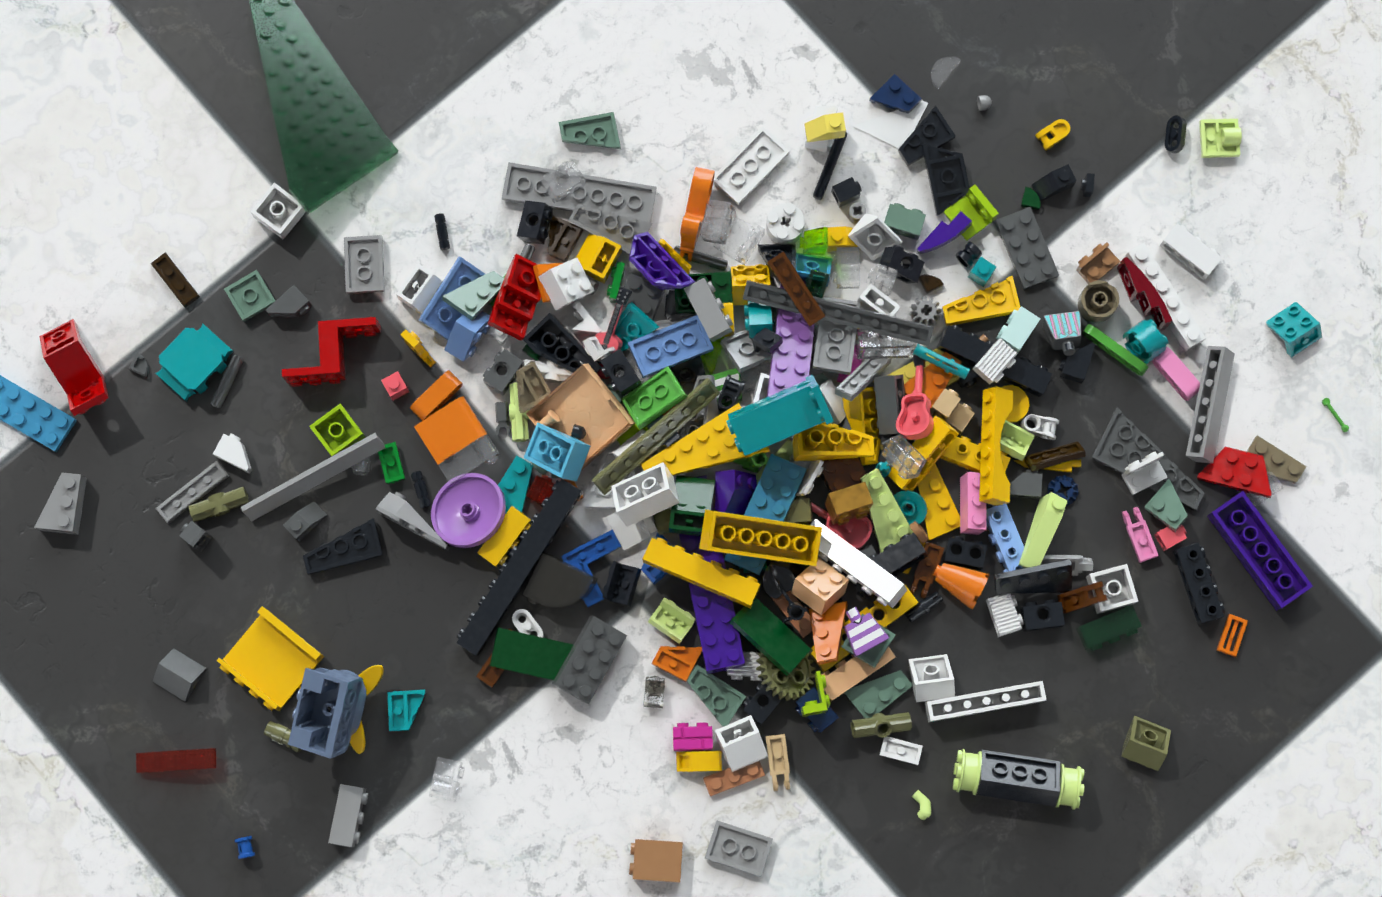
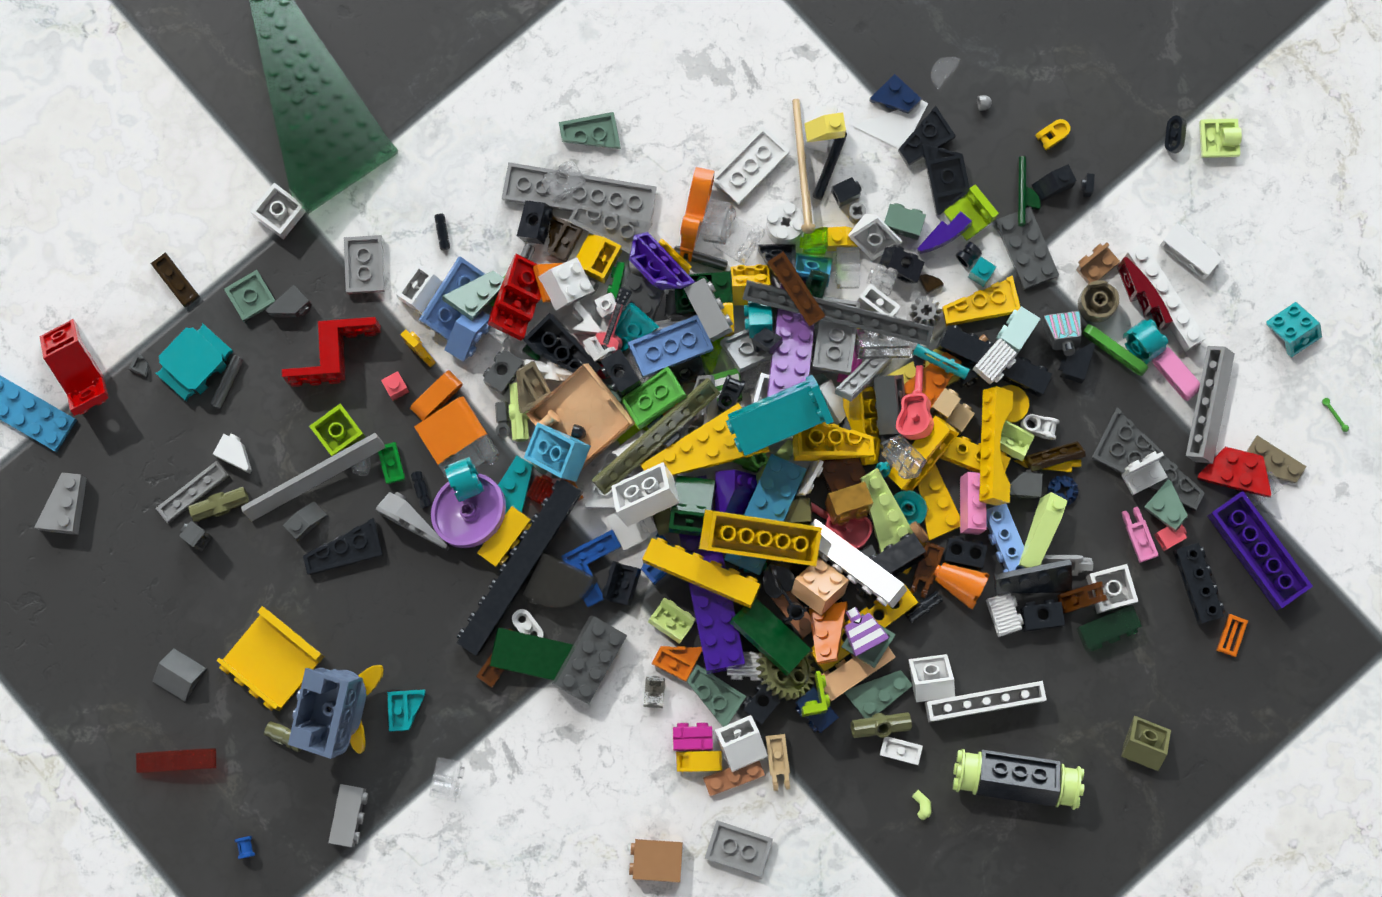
none -> teal brick [445,457,484,502]
none -> white bracket [595,293,617,319]
none -> tan bar [792,99,816,234]
none -> dark green bar [1018,156,1026,227]

